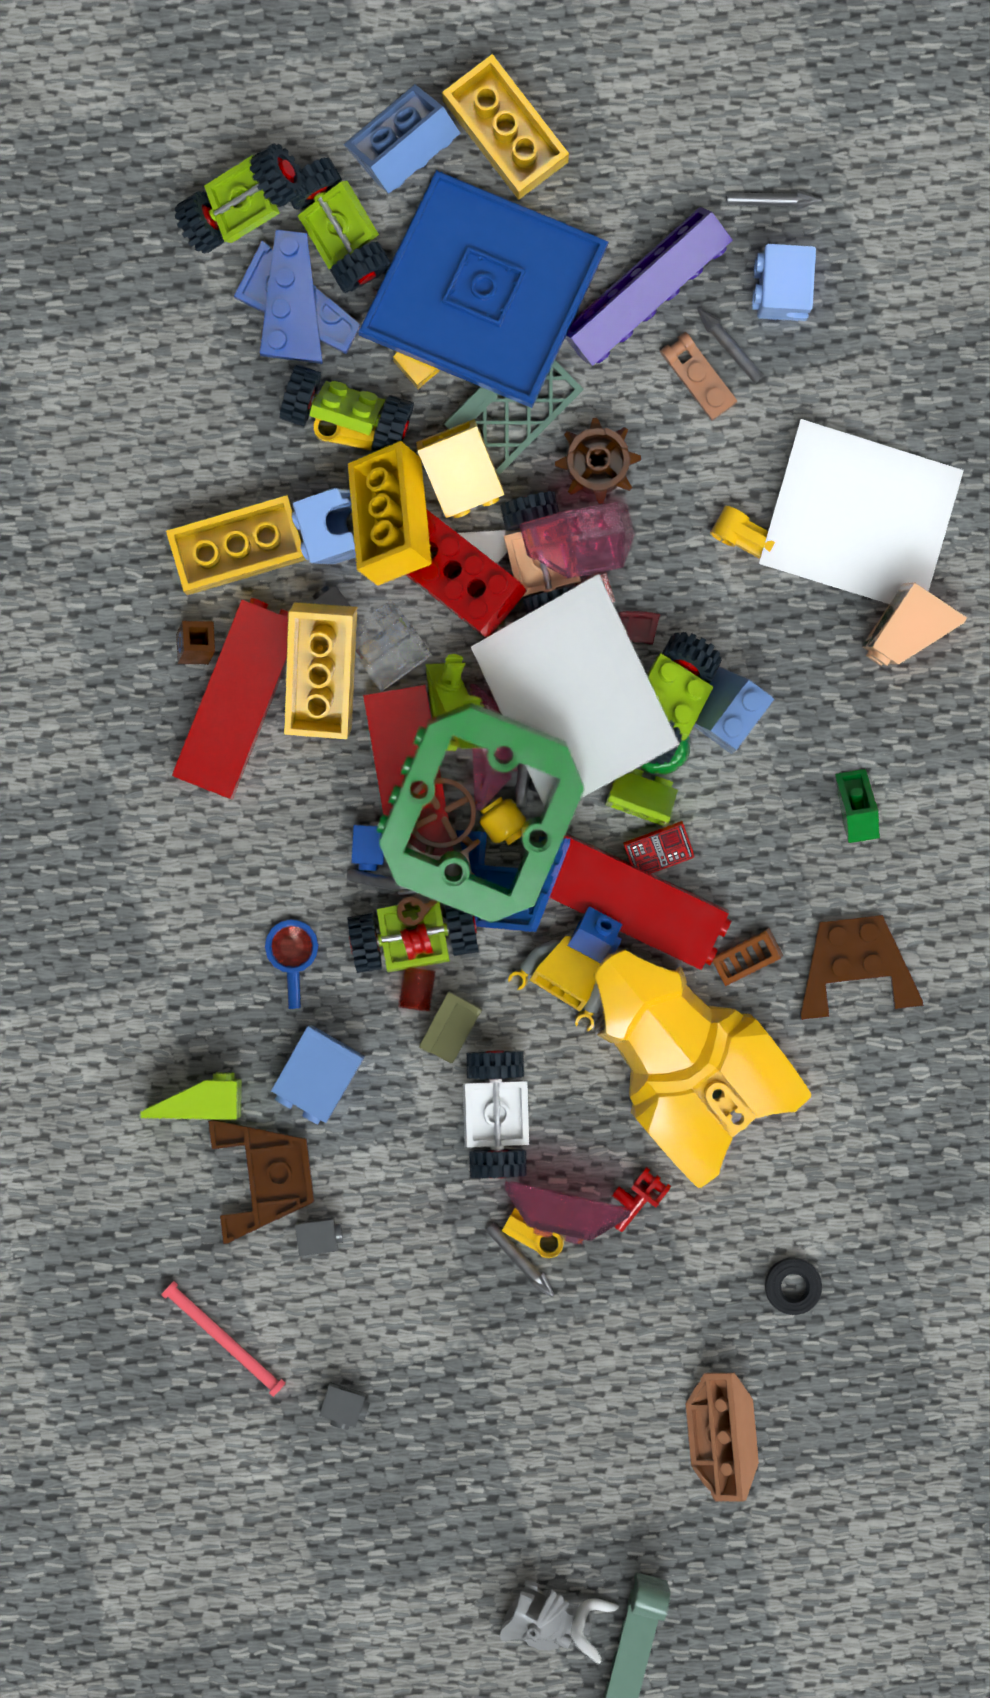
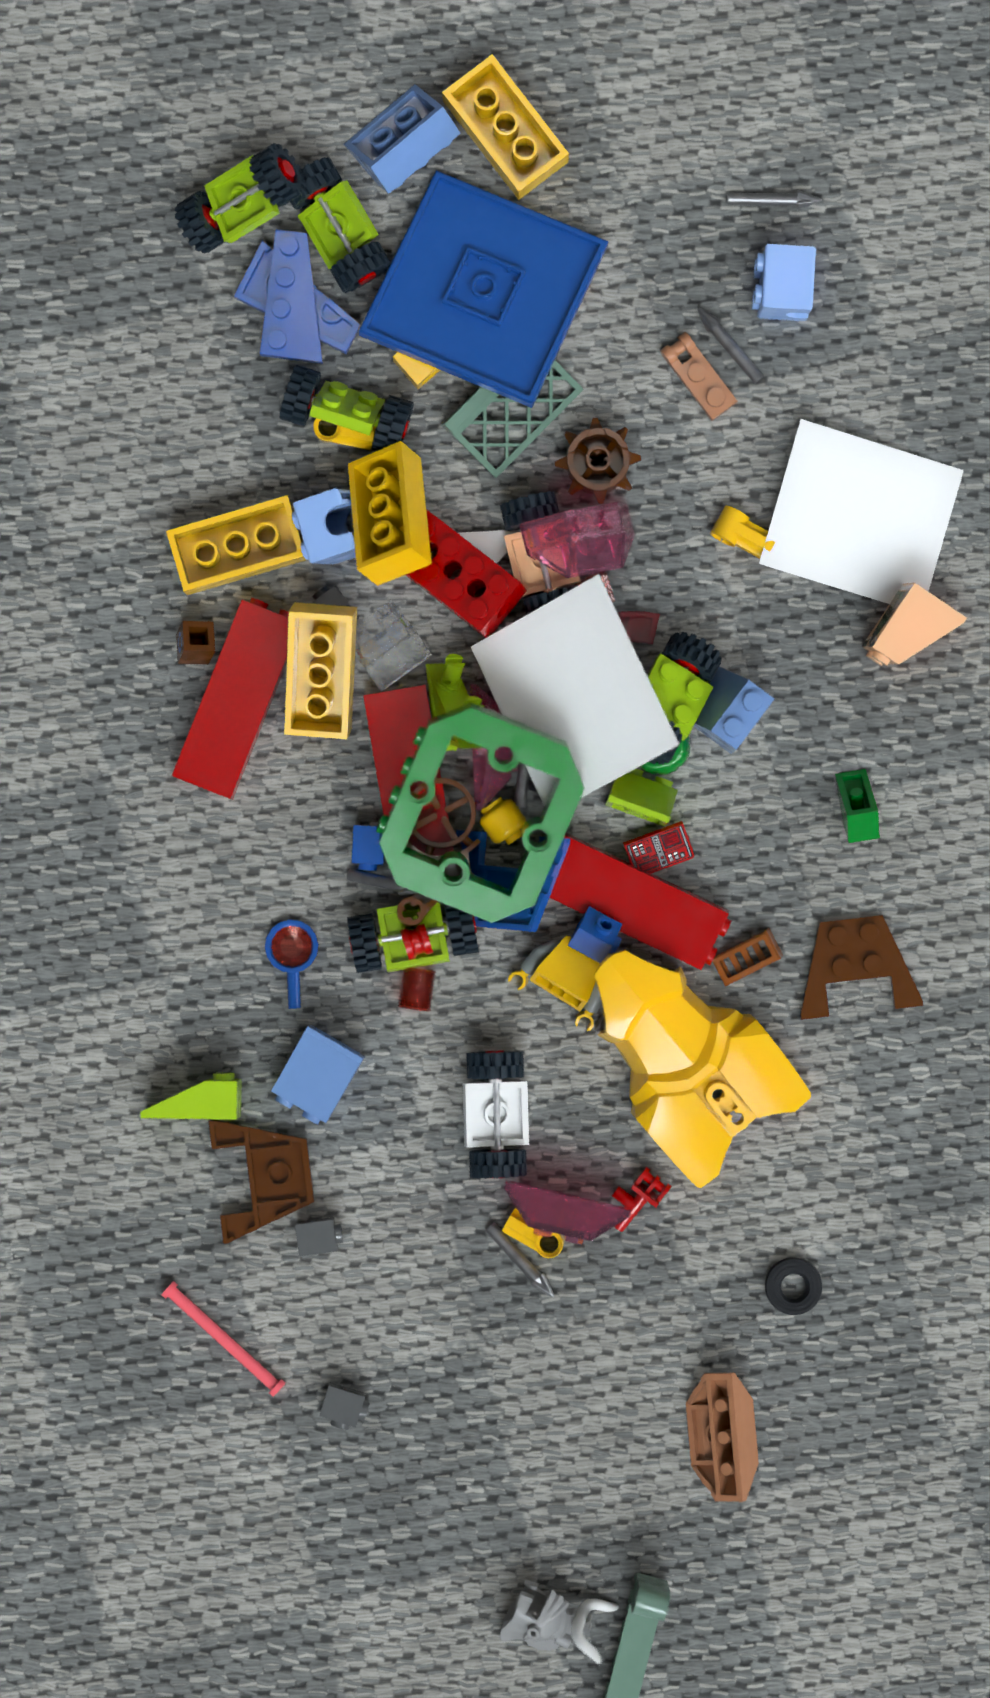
brick [416,419,504,518] -> none
olive panel [419,991,482,1063] -> none
brick [565,207,733,366] -> none

